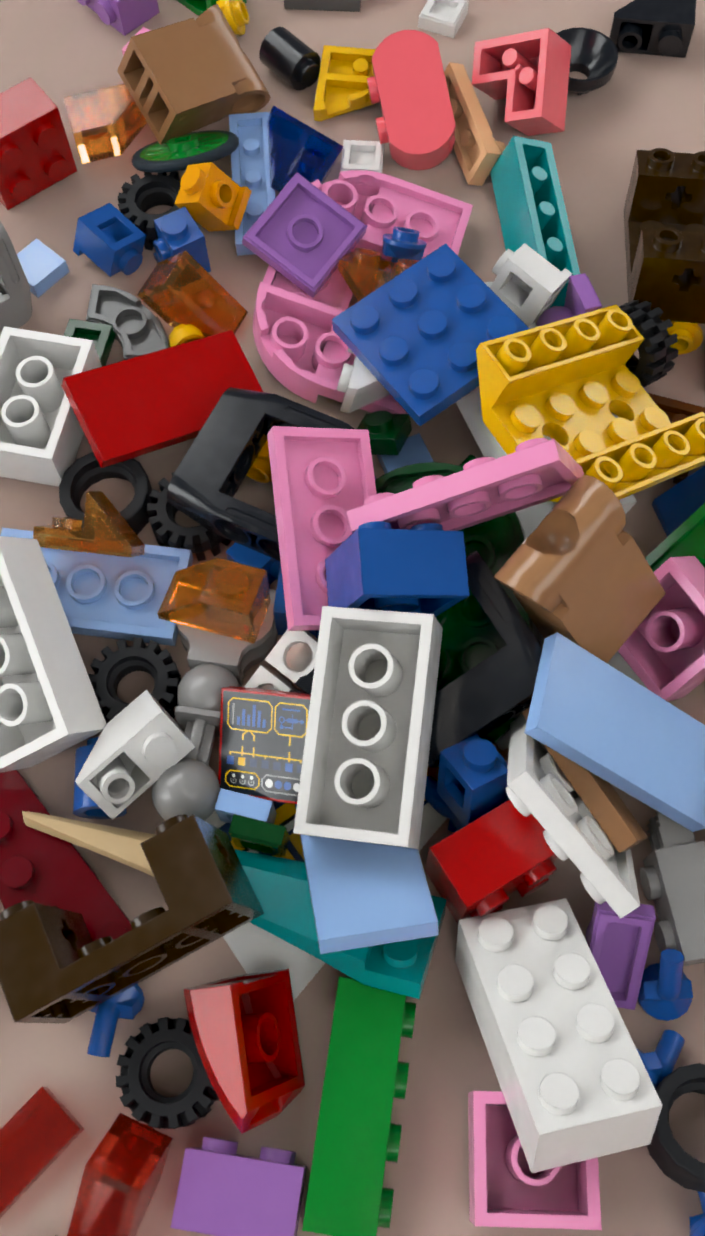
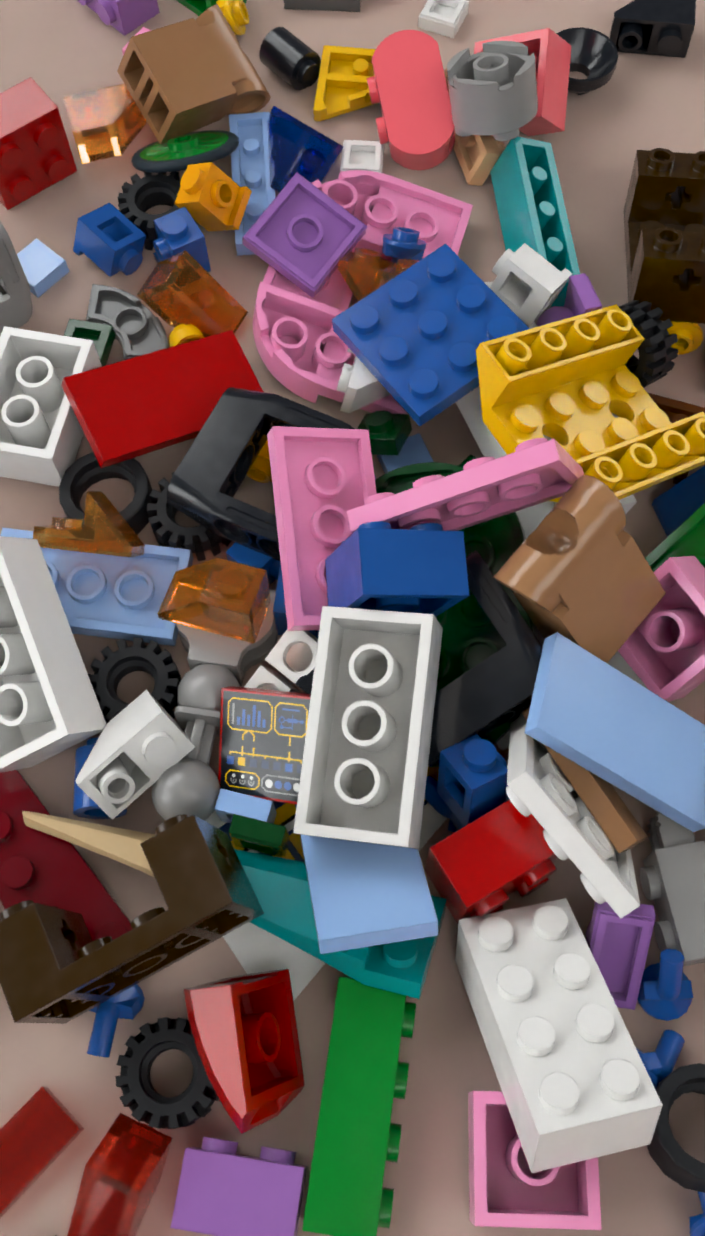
none -> light grey brick [447,41,538,141]

